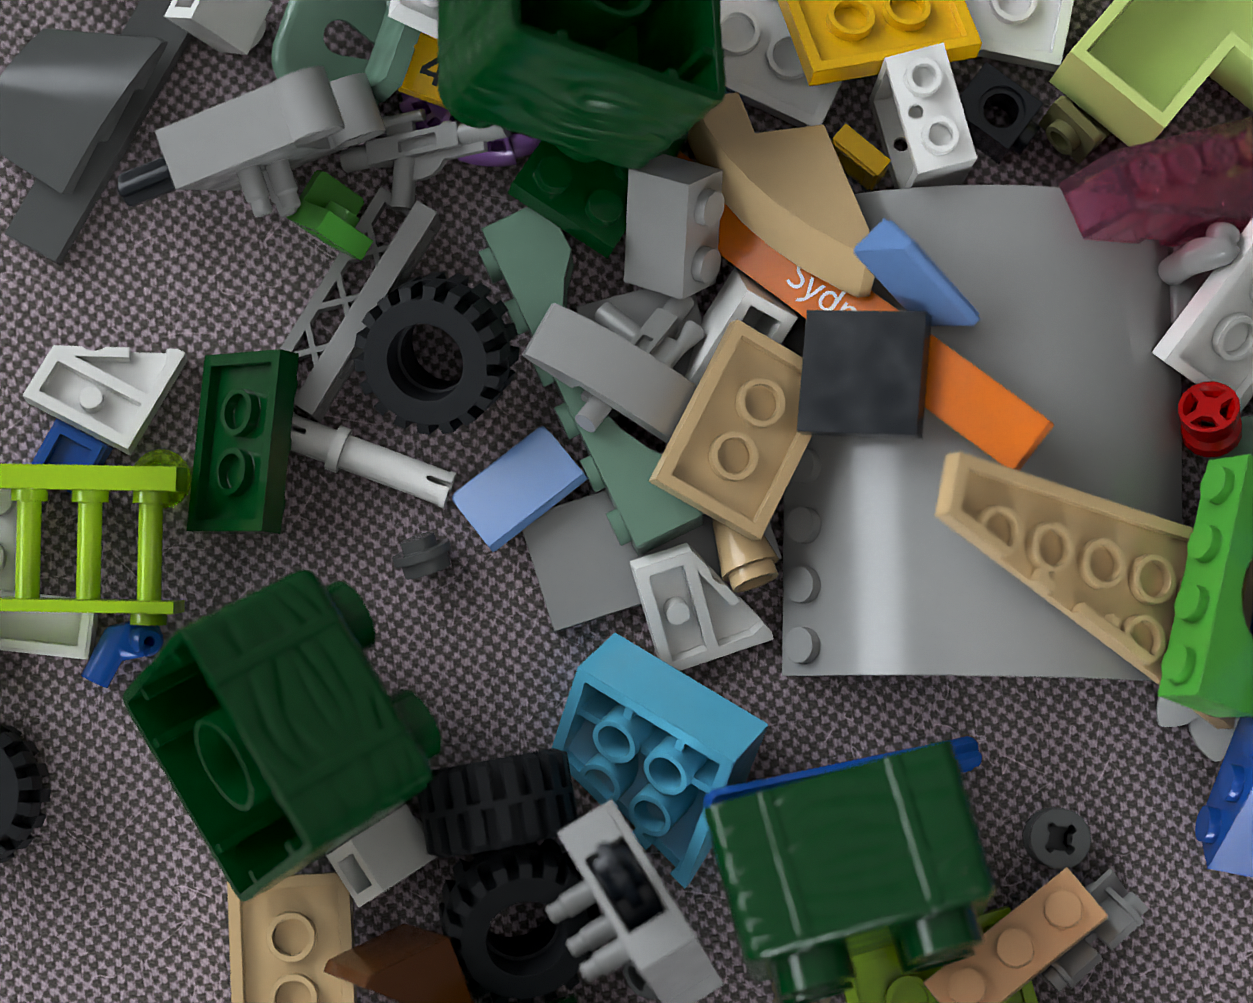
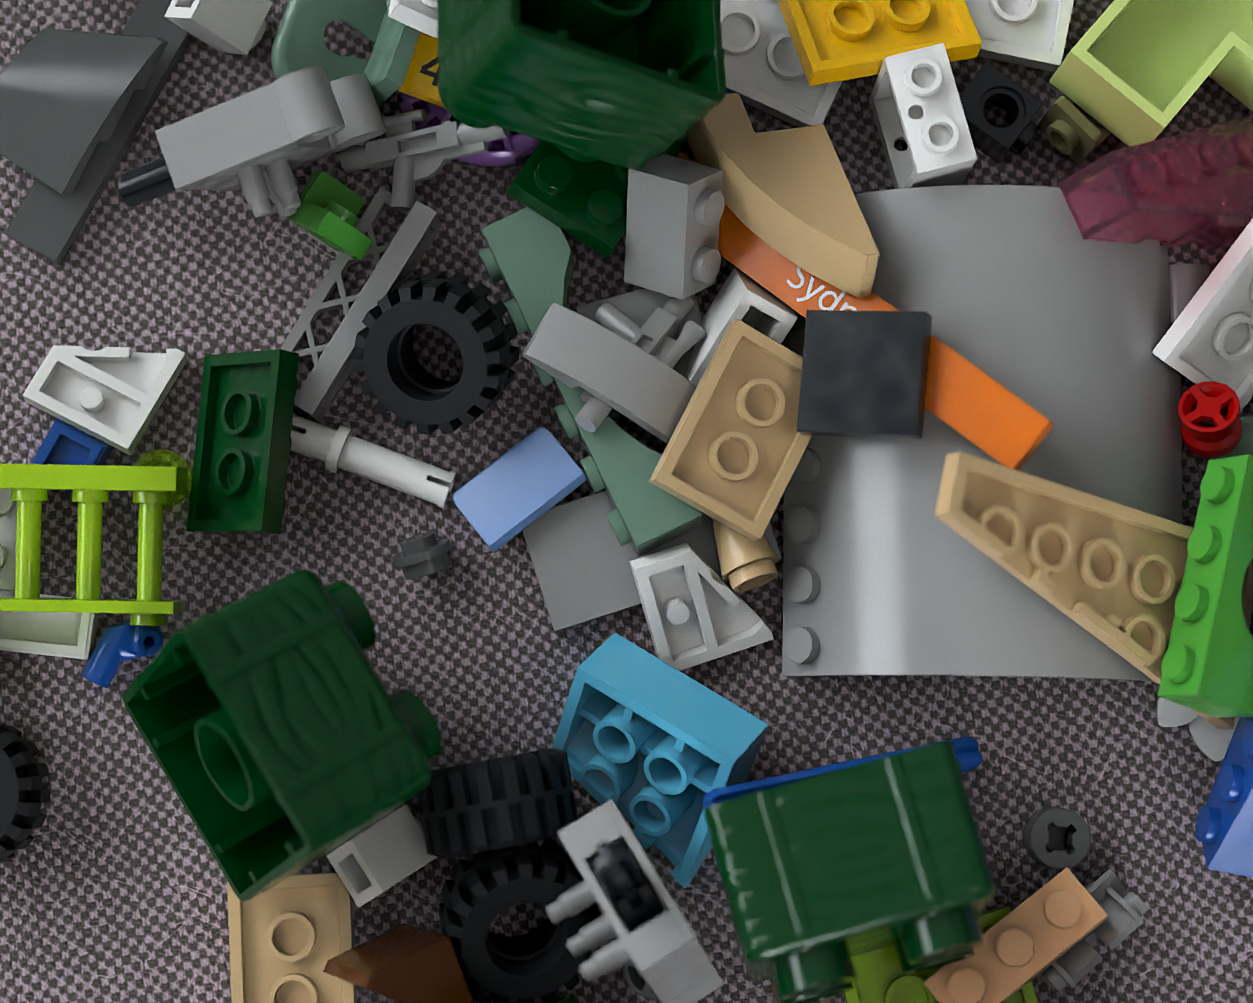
yellow tile [831,123,891,190] -> none
medium blue slope [853,218,980,326] -> none
light grey arm [1158,222,1240,286] -> none

